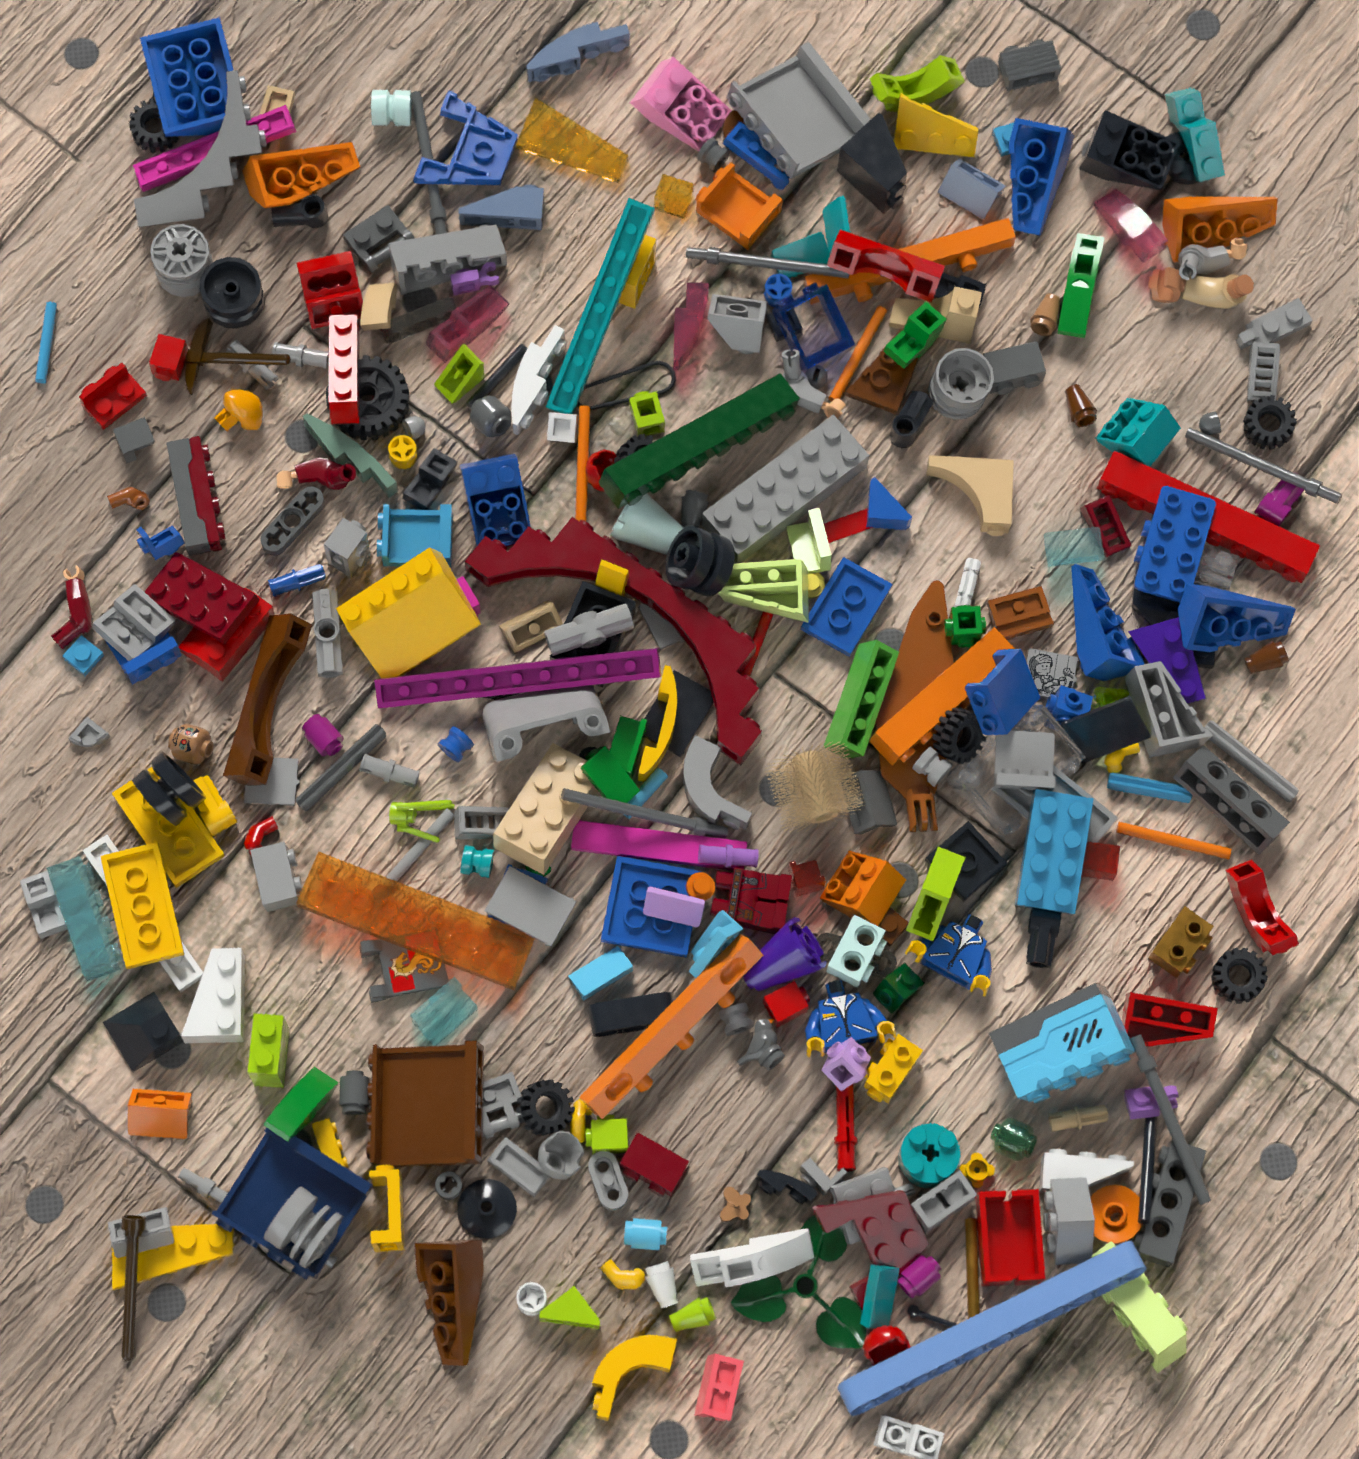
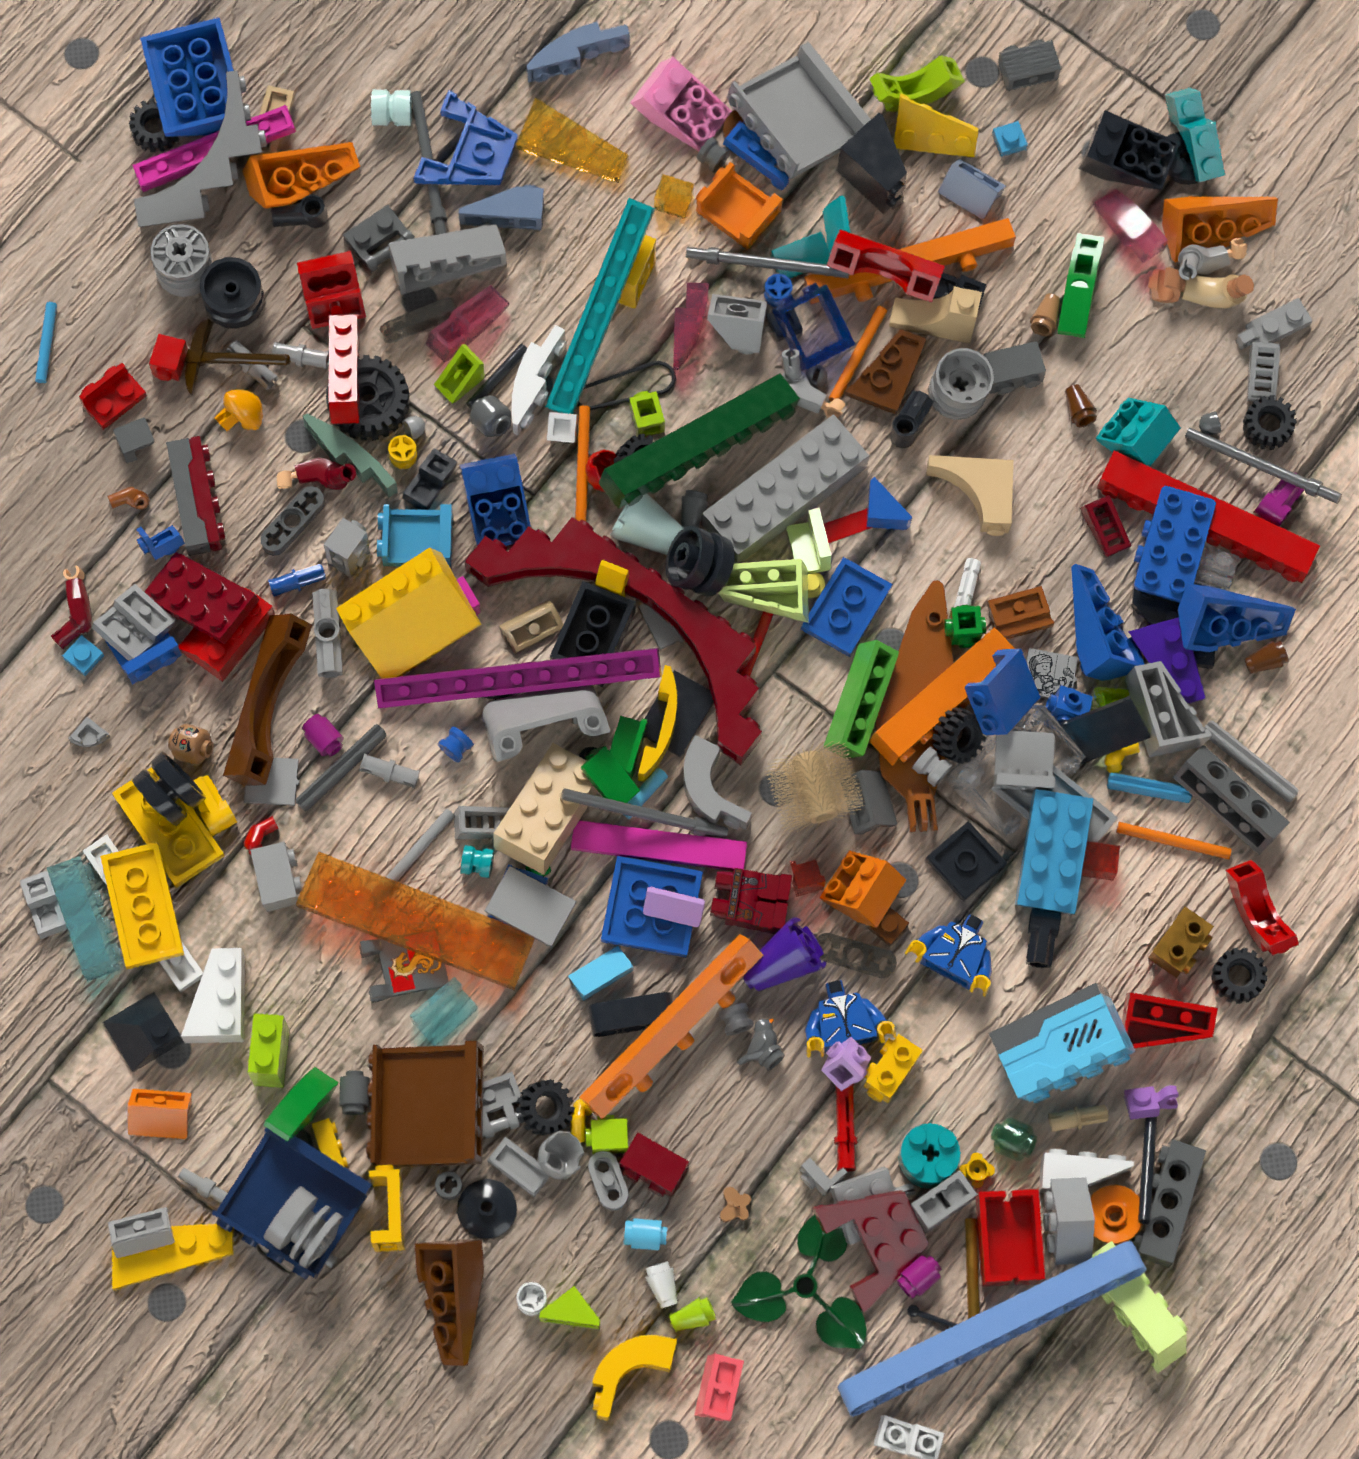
dark brown piece [121,1215,146,1362] -> none
tan slope [360,283,397,331] -> none
lime plant [389,800,455,843] -> none
medium lavender plate [450,262,499,296] -> none
light grey piece [544,604,634,656] -> none
yellow arm [600,1259,645,1289] -> none
orange plate [686,872,715,901] -> none
medium azure bracket [689,910,743,978] -> none
white slope [690,1228,814,1287] -> none
medium lavender pin [698,844,759,868] -> none
black slope [756,1170,819,1206] -> none
red brick [762,981,810,1028] -> none
light aqua brick [826,915,887,988] -> none
teal slope [860,1265,900,1329] -> none
red hair [863,1325,911,1366] -> none
dark green bracket [873,962,925,1014] -> none
green brick [883,302,947,369] -> none
lime brick [906,847,965,941] -> none
blue wedge [1009,118,1075,236] -> none
clear light blue panel [1044,527,1105,567] -> none
dark grey bar [1130,1034,1211,1205] -> none

